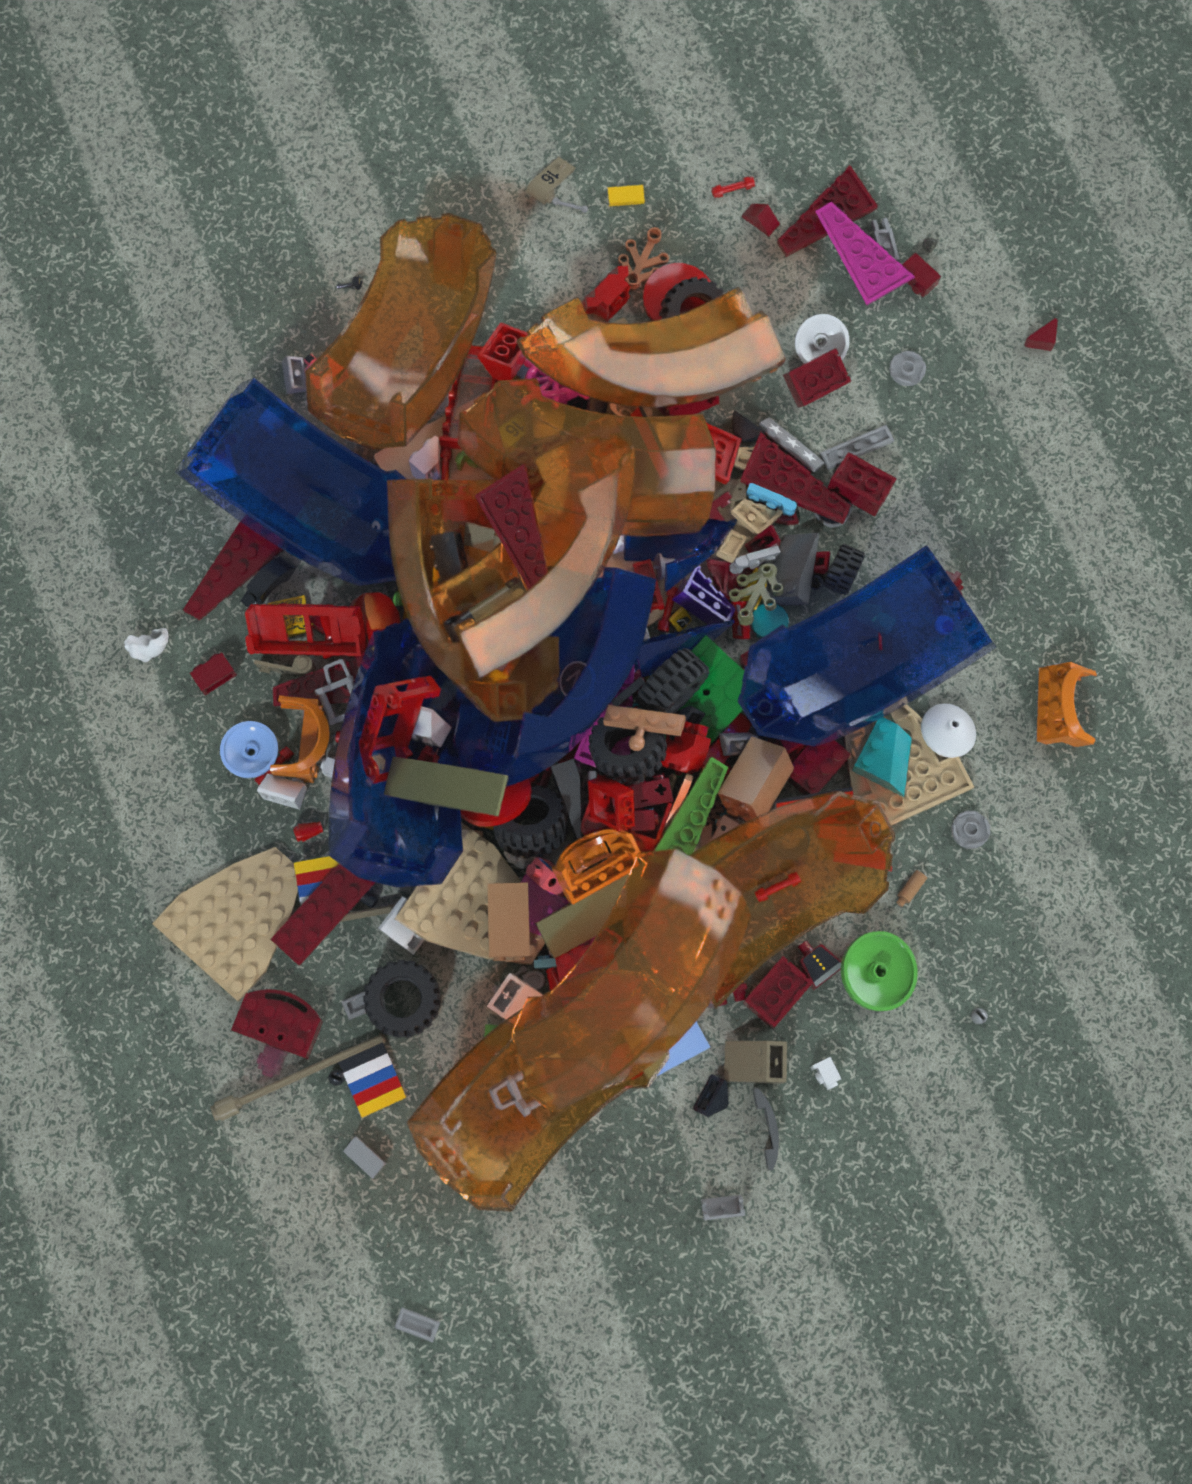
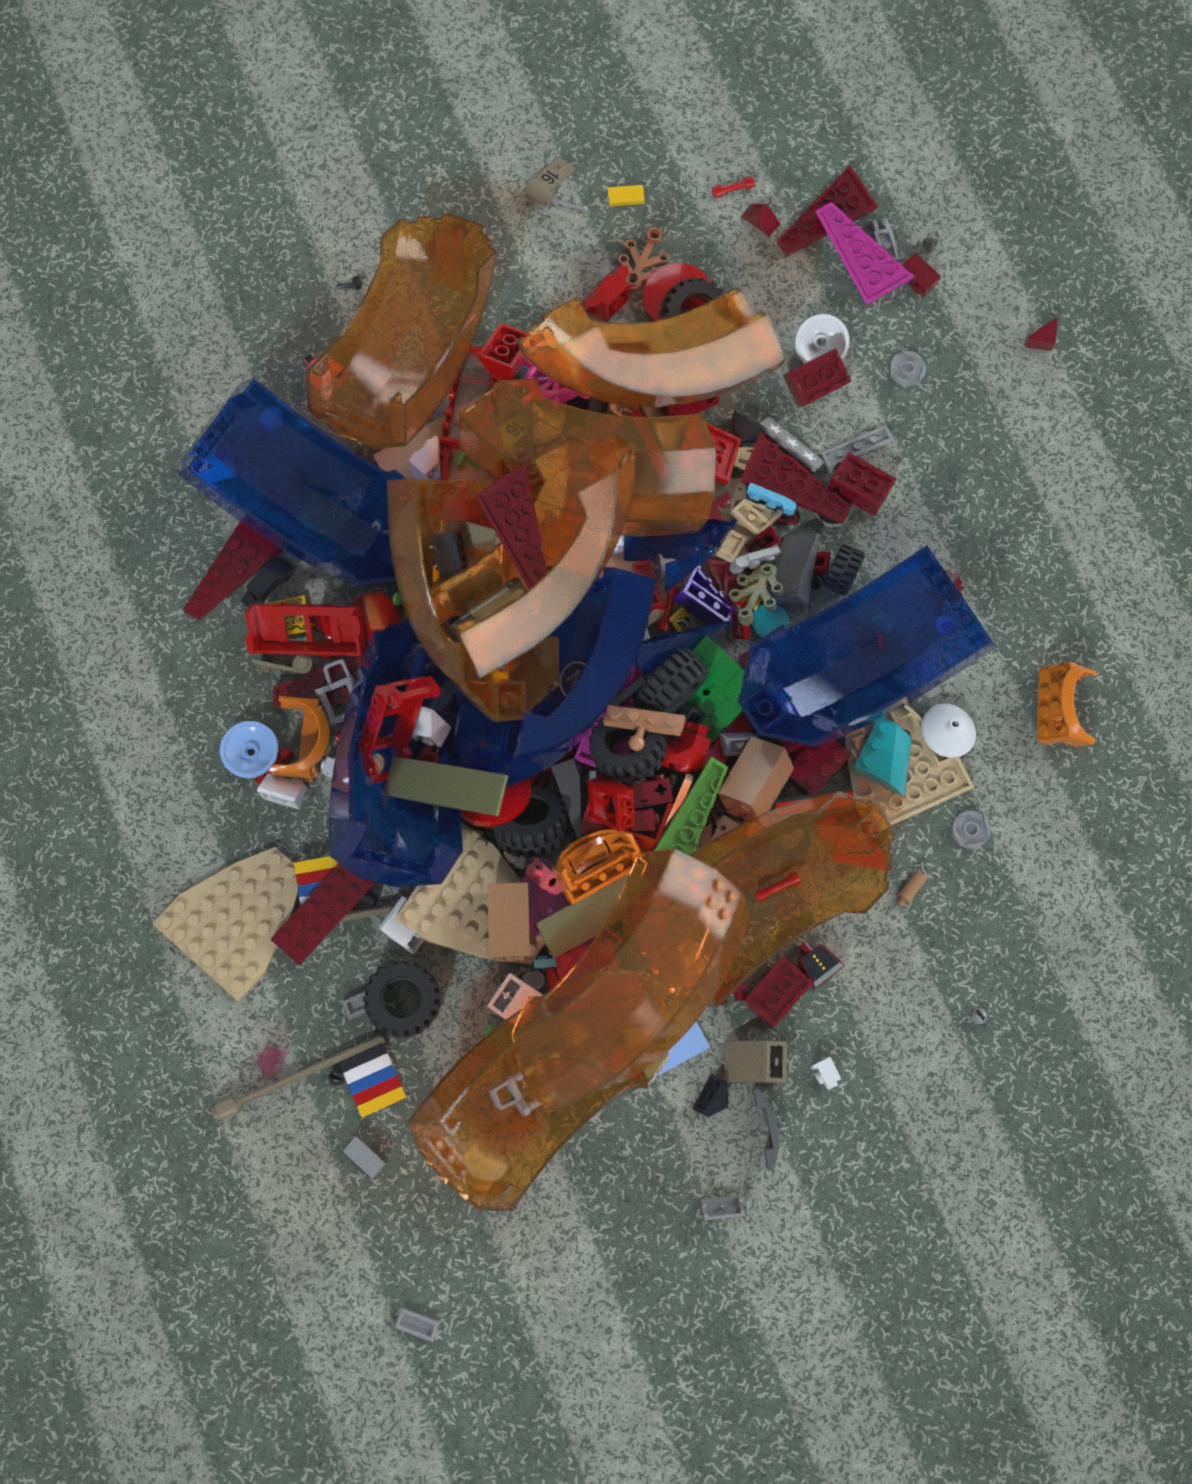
white hair [124,628,169,662] -> none
dark red brick [190,652,237,696] -> none
dark red piece [231,989,323,1060] -> none
light grey slope [282,356,308,394] -> none
red cone [293,821,323,842] -> none
bright green dish [841,931,918,1011] -> none

